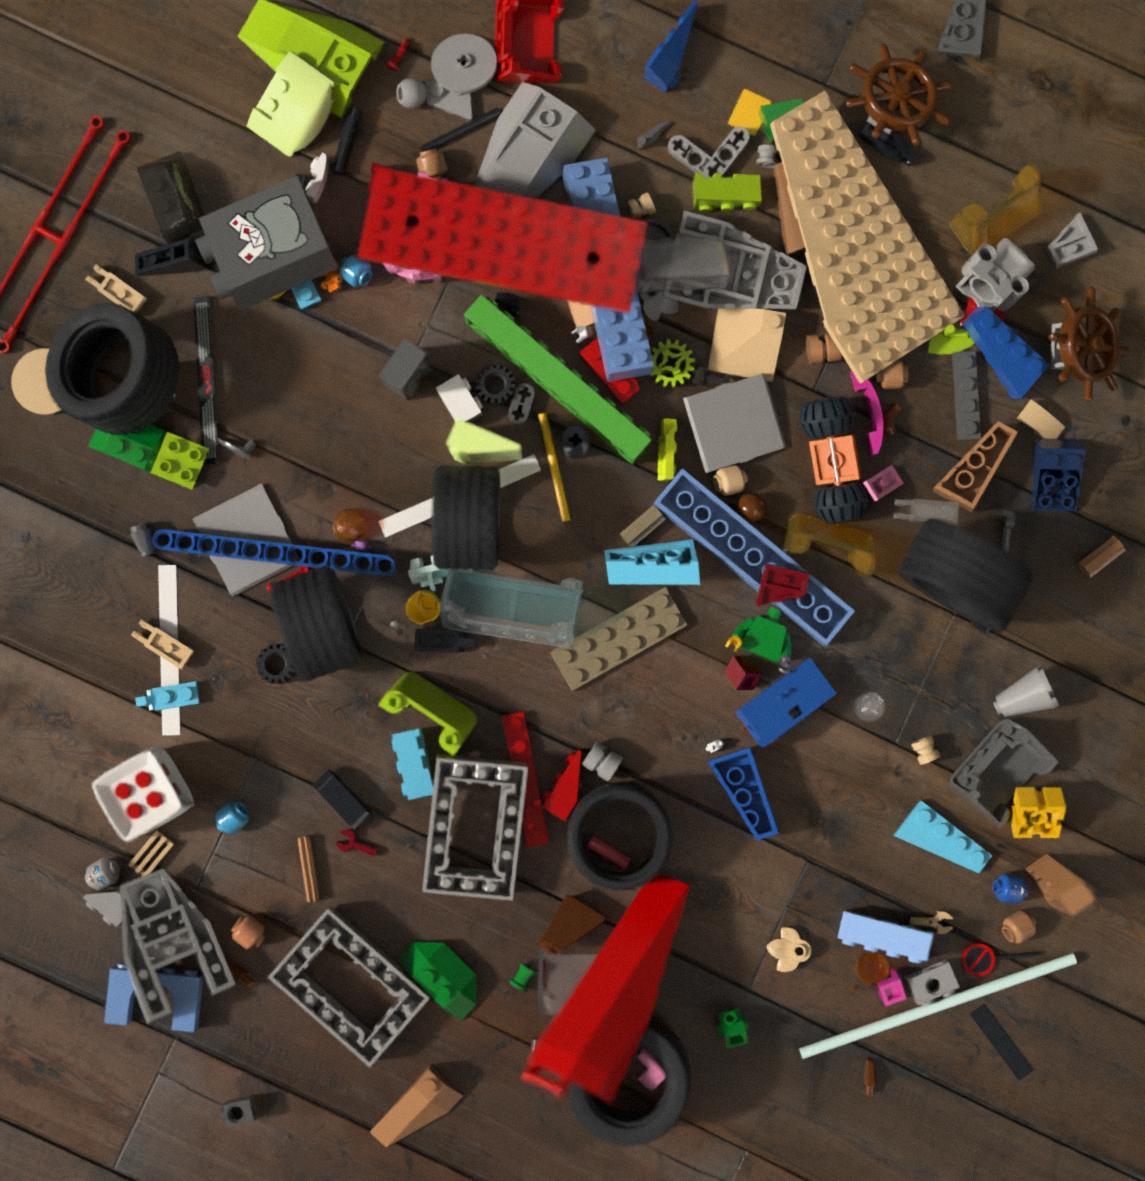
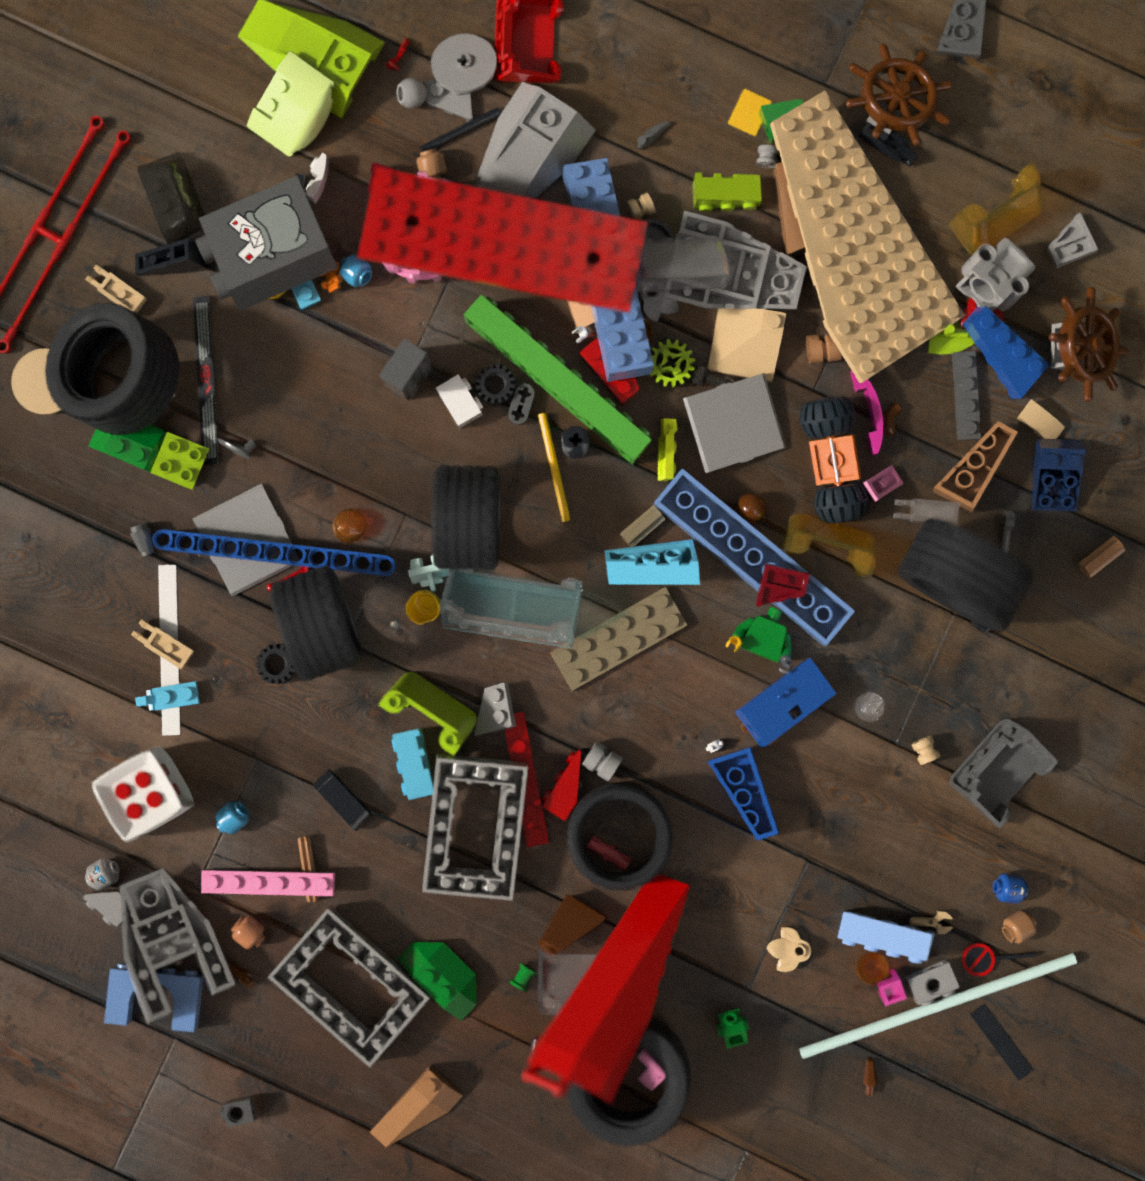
tan tile [128,830,175,877] -> none
black pin [331,107,363,175] -> none
dark red bar [336,829,378,857] -> none
medium lavender piece [352,541,371,552] -> none
white sticker [379,454,541,537] -> none
black hinge [414,628,477,653] -> none
yellowish green slope [446,419,523,464] -> none
black arm [495,292,522,320] -> none
blue wedge [644,0,698,93] -> none
light grey beam [668,127,749,178] -> none
tan head [713,465,747,496] -> none
dark red panel [724,656,763,690] -> none
medium nougat head [875,360,908,390] -> none
medium azure wing [893,800,992,873] -> none
light grey cone [993,665,1059,717] -> none
yellow brick [1010,787,1066,838] -> none
medium nougat wedge [1025,854,1095,916] -> none
none -> bright pink plate [201,870,335,896]
none -> light grey wing [474,683,516,737]

